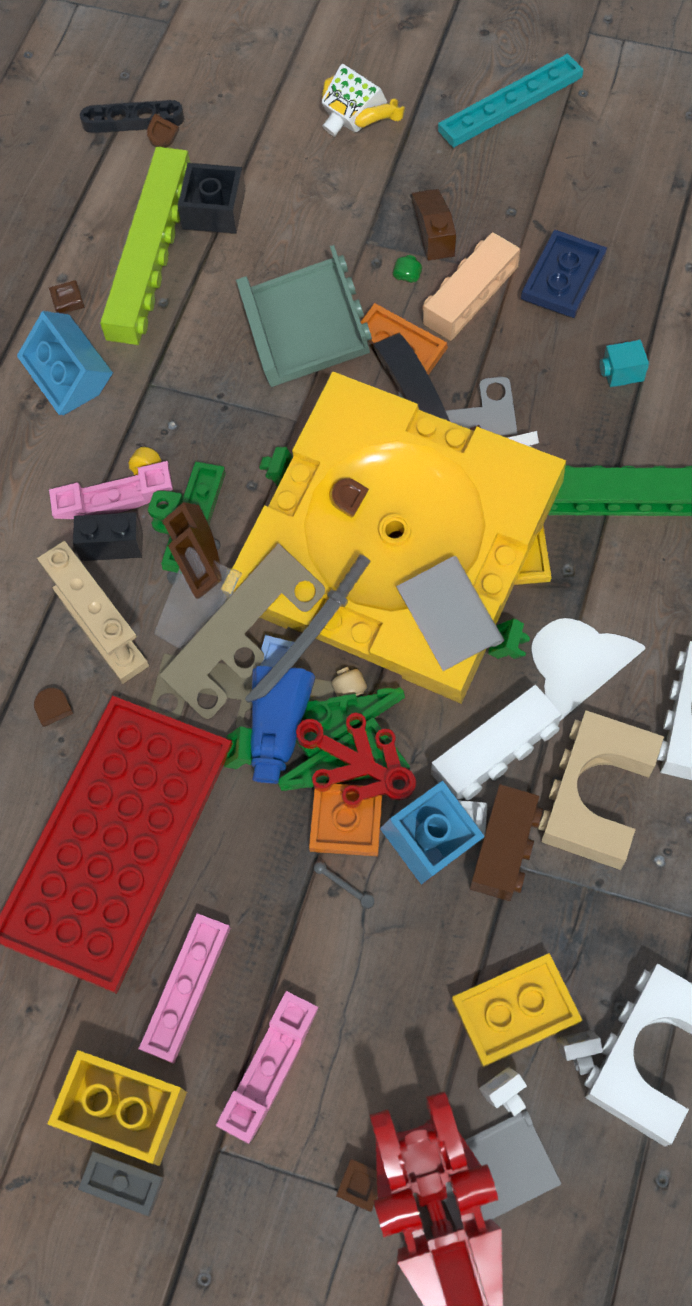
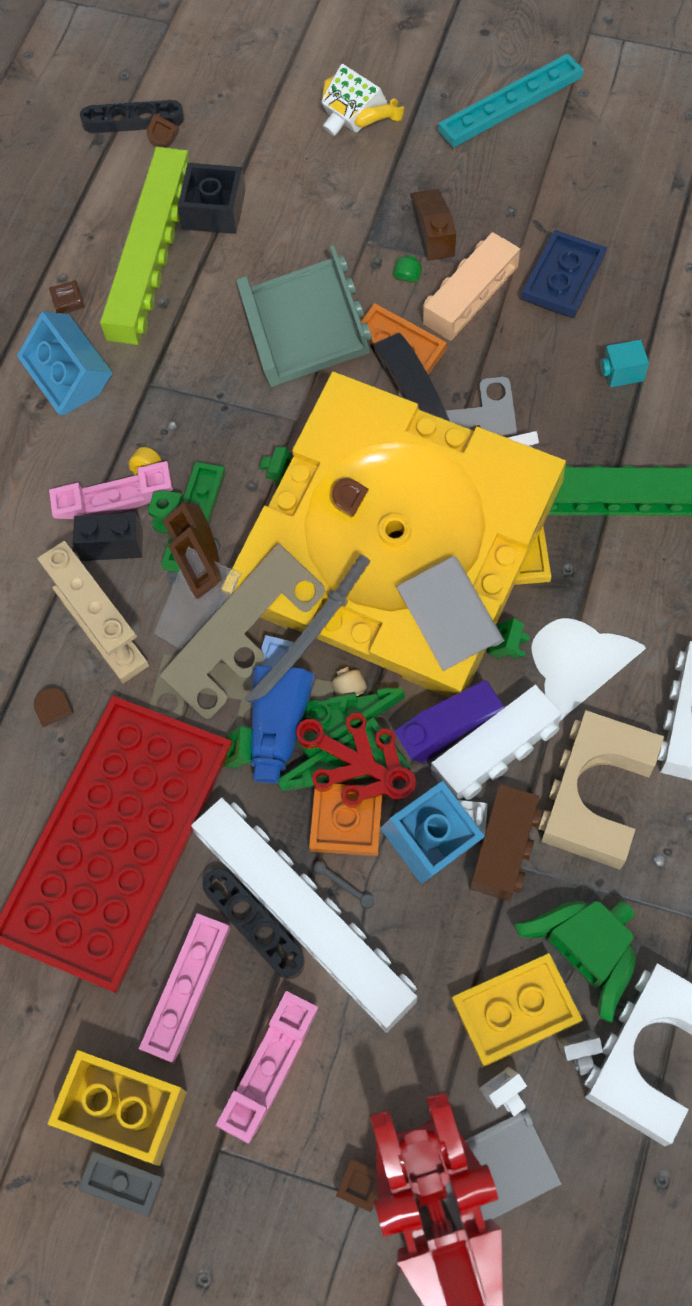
none -> white brick [191,798,417,1033]
none -> black beam [202,869,305,979]
none -> dark purple slope [394,680,505,764]
none -> green torso [514,900,635,1023]

